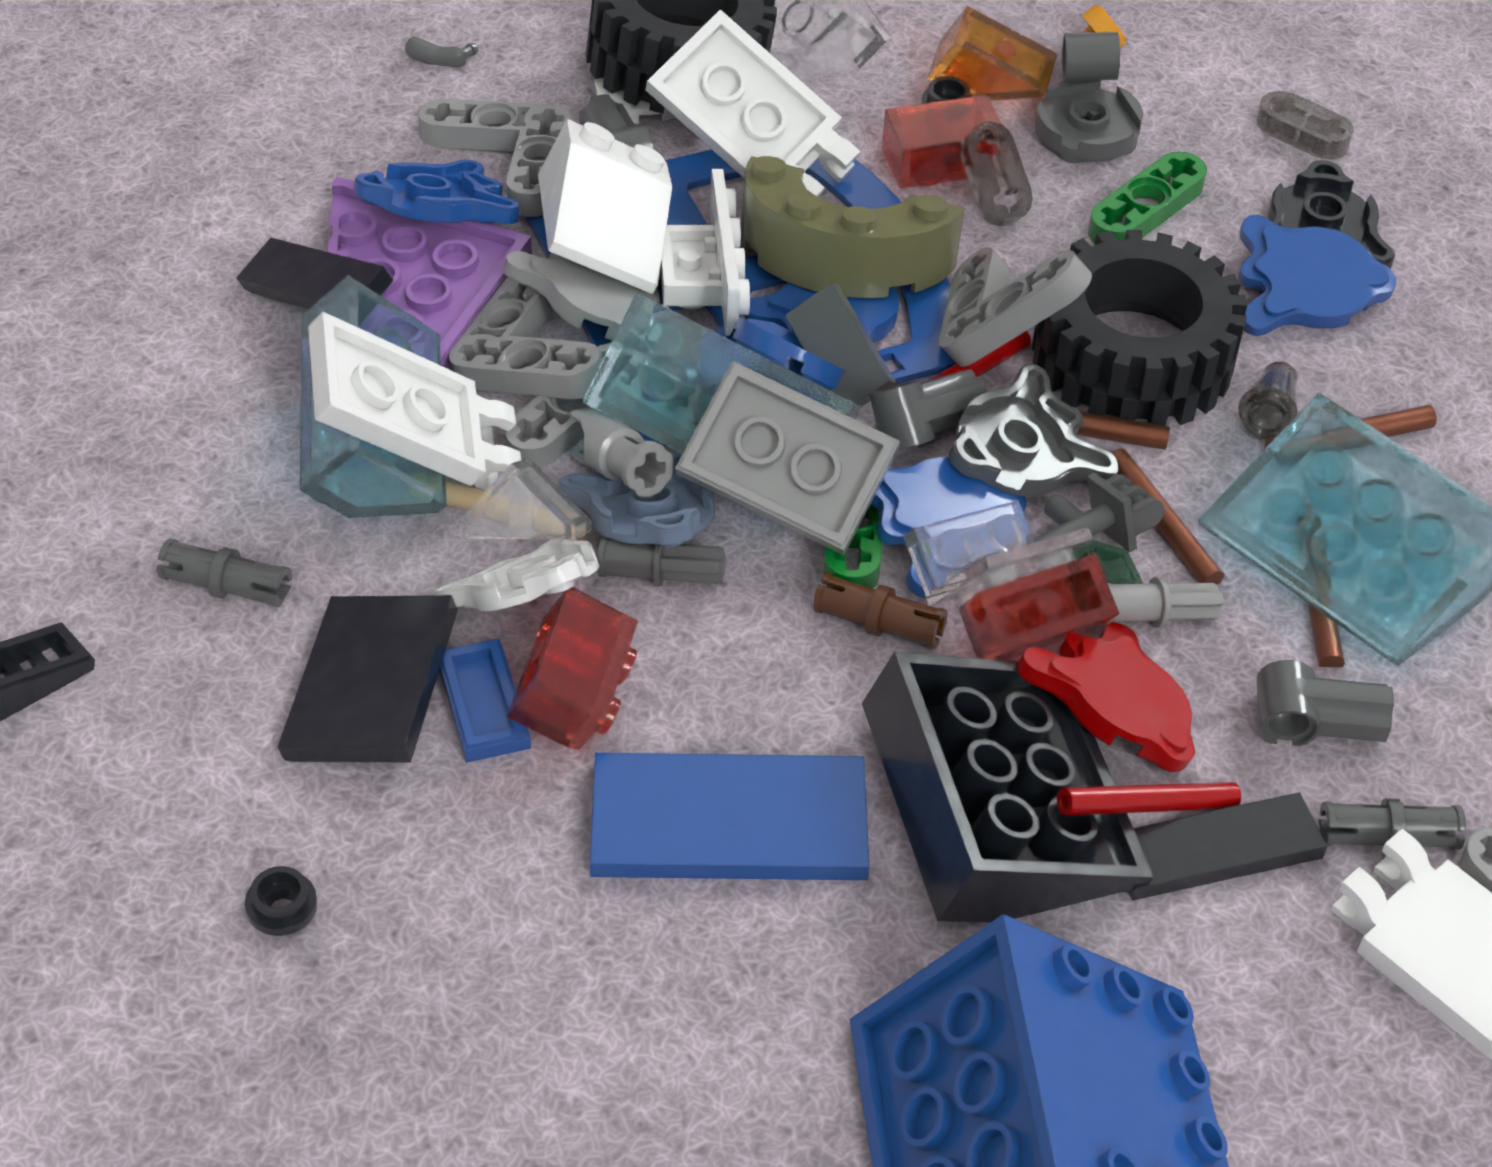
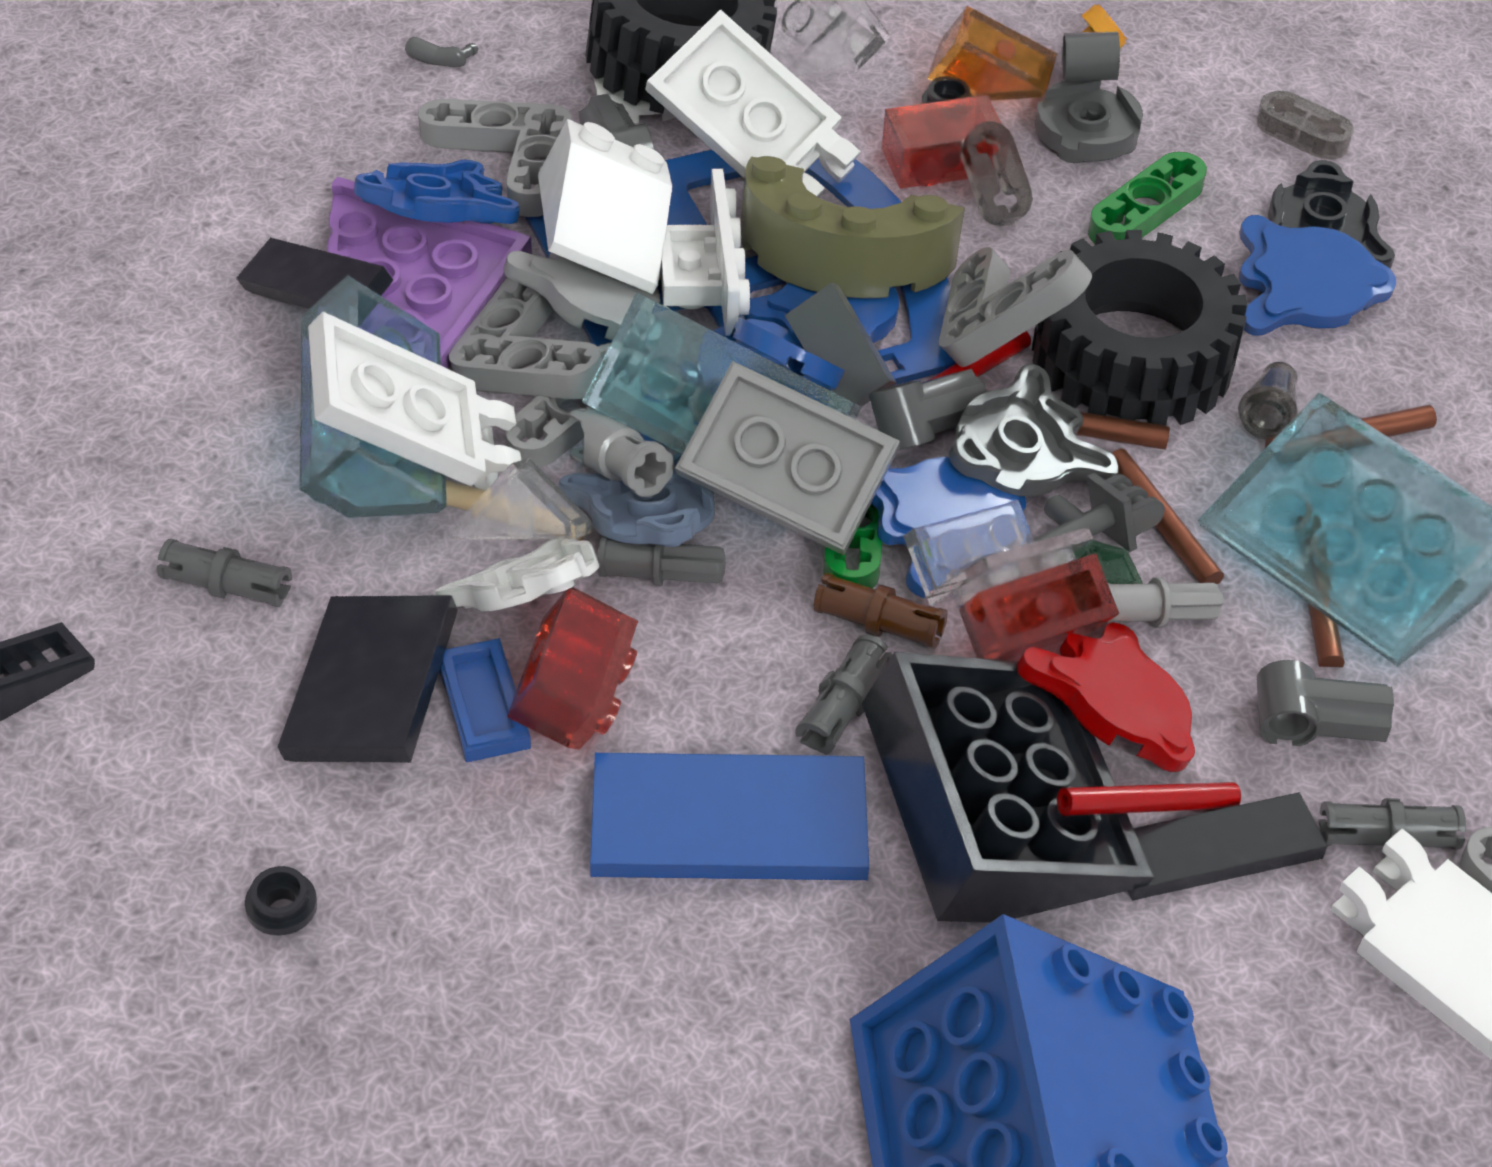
none -> dark grey pin [795,635,892,754]

